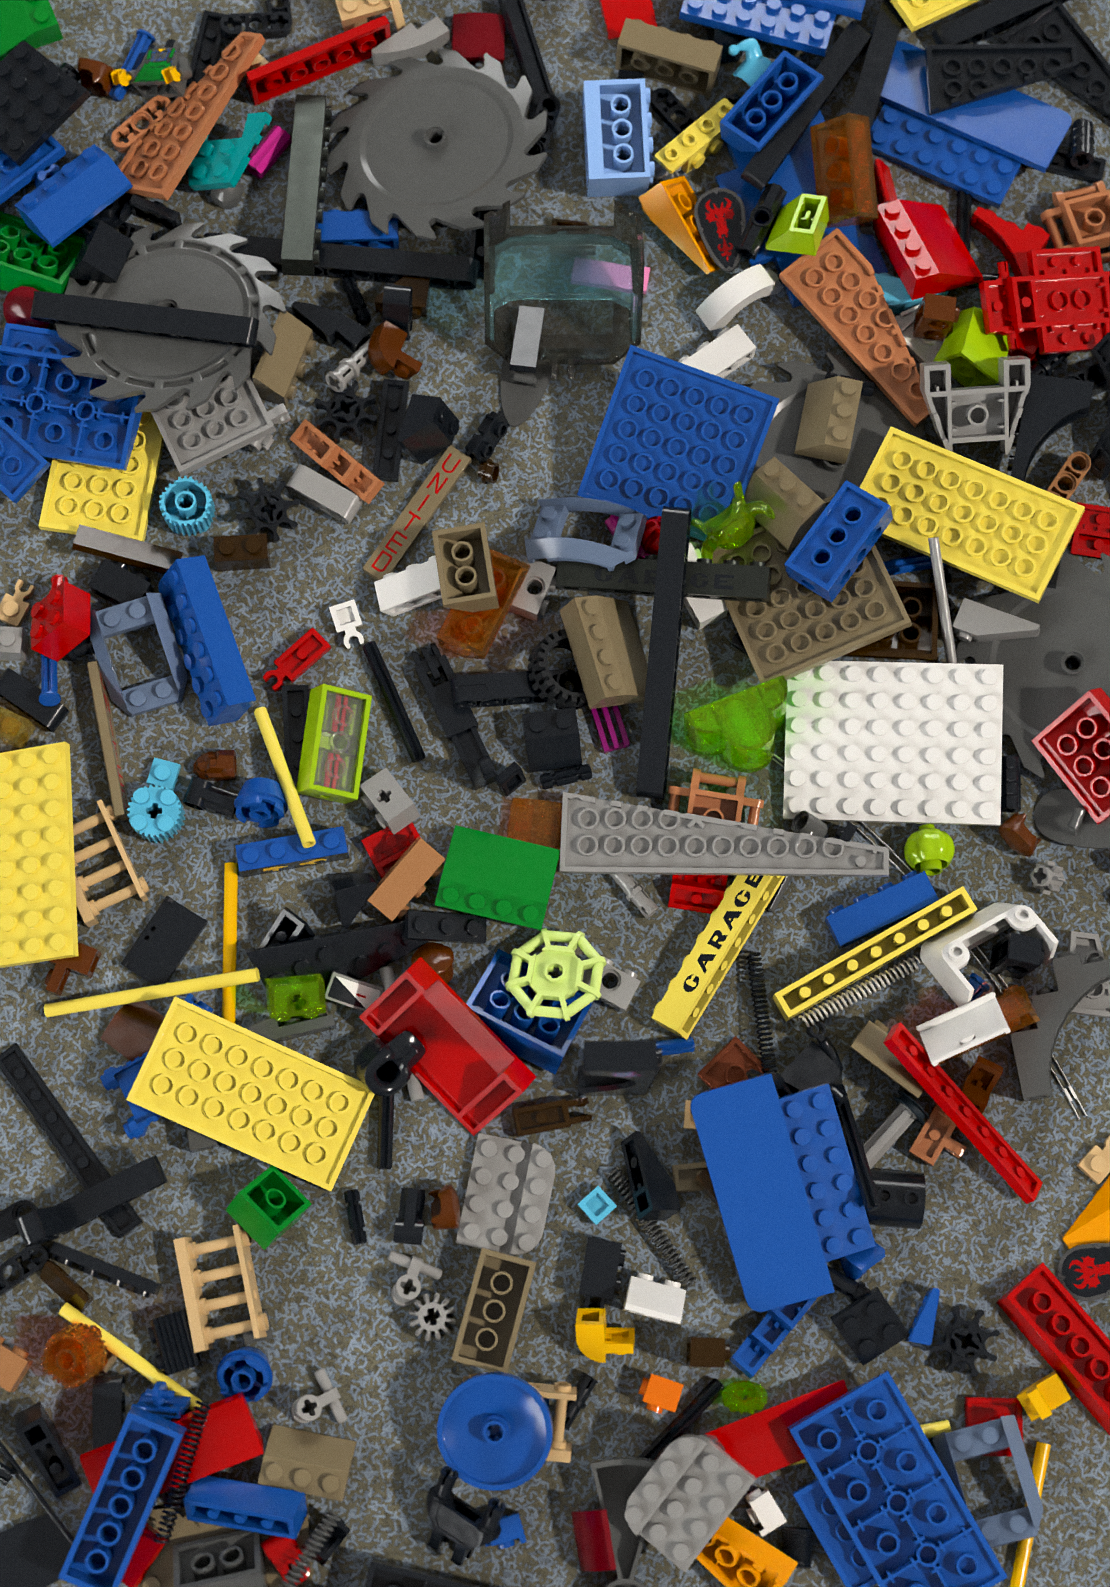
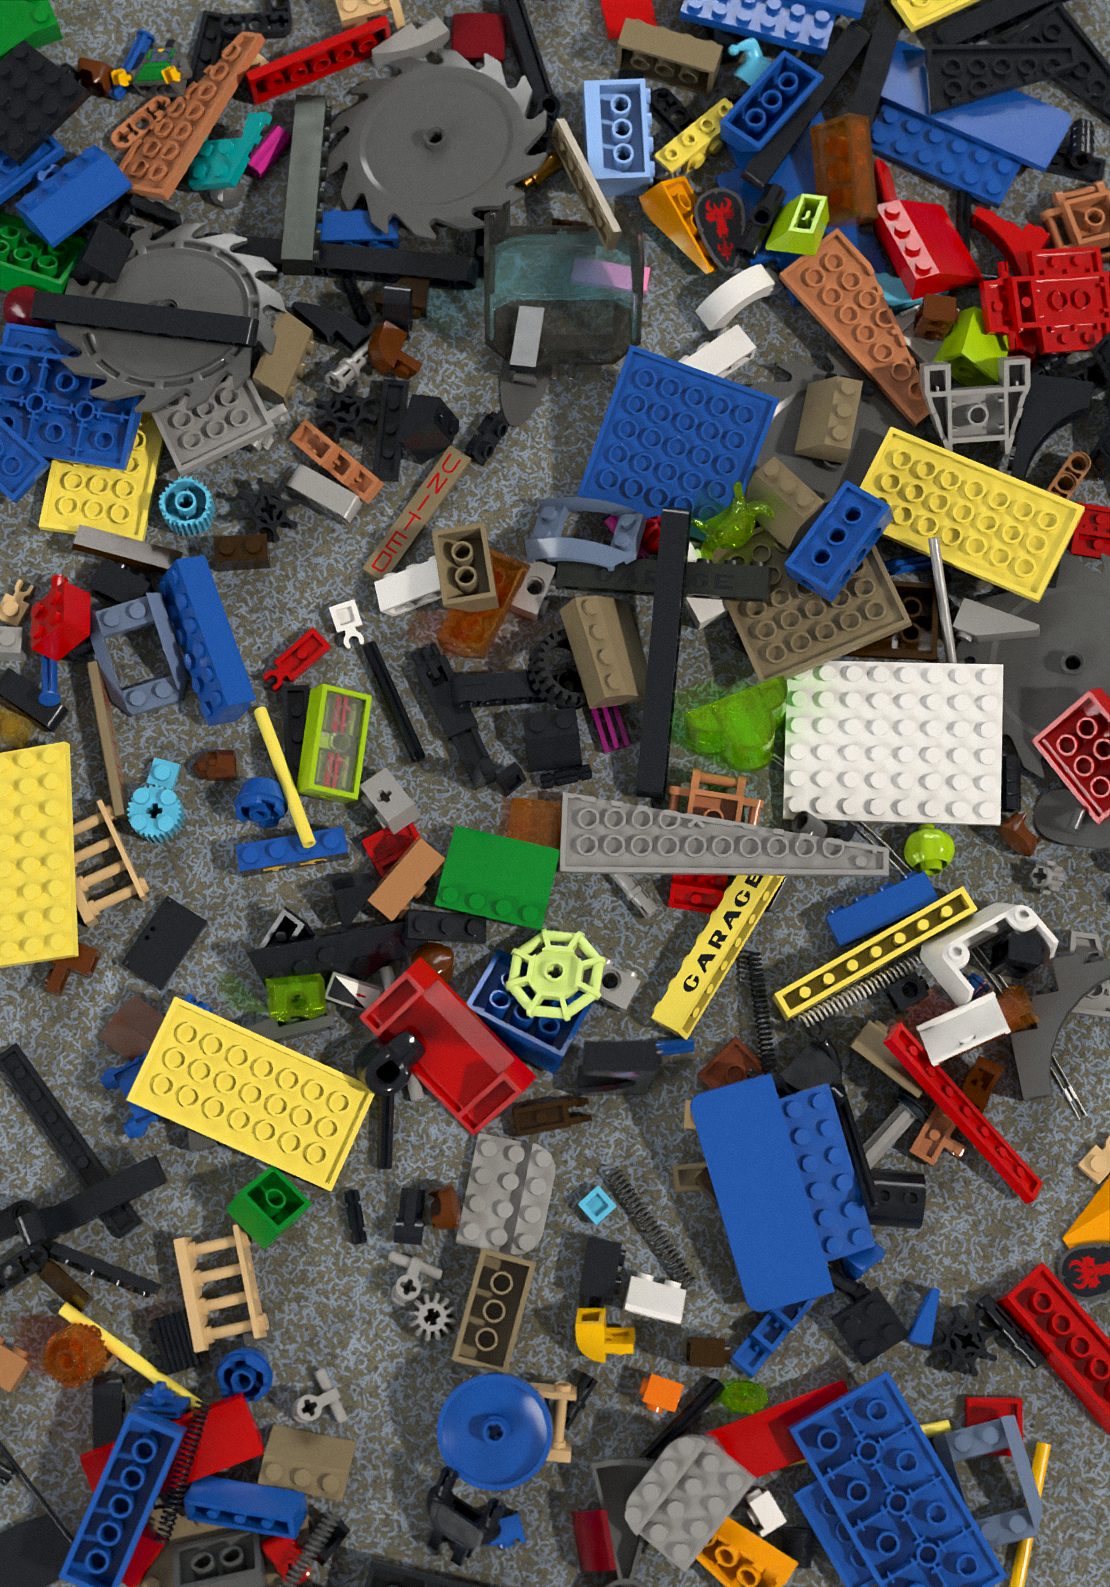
black slope [14,1401,82,1498] -> none
light yellow piece [44,968,260,1017] -> none
black piece [182,777,238,818] -> none
yellow piece [222,862,238,1024] -> none
dark brown plate [478,459,500,484] -> none
black slope [621,1131,681,1220] -> none
yellow brick [1017,1371,1071,1421] -> none
none -> pearl gold cylinder [521,149,564,188]
none -> dark tan tile [550,118,622,250]
none -> black brick [883,971,929,1014]
none -> black pin [975,1293,1046,1370]

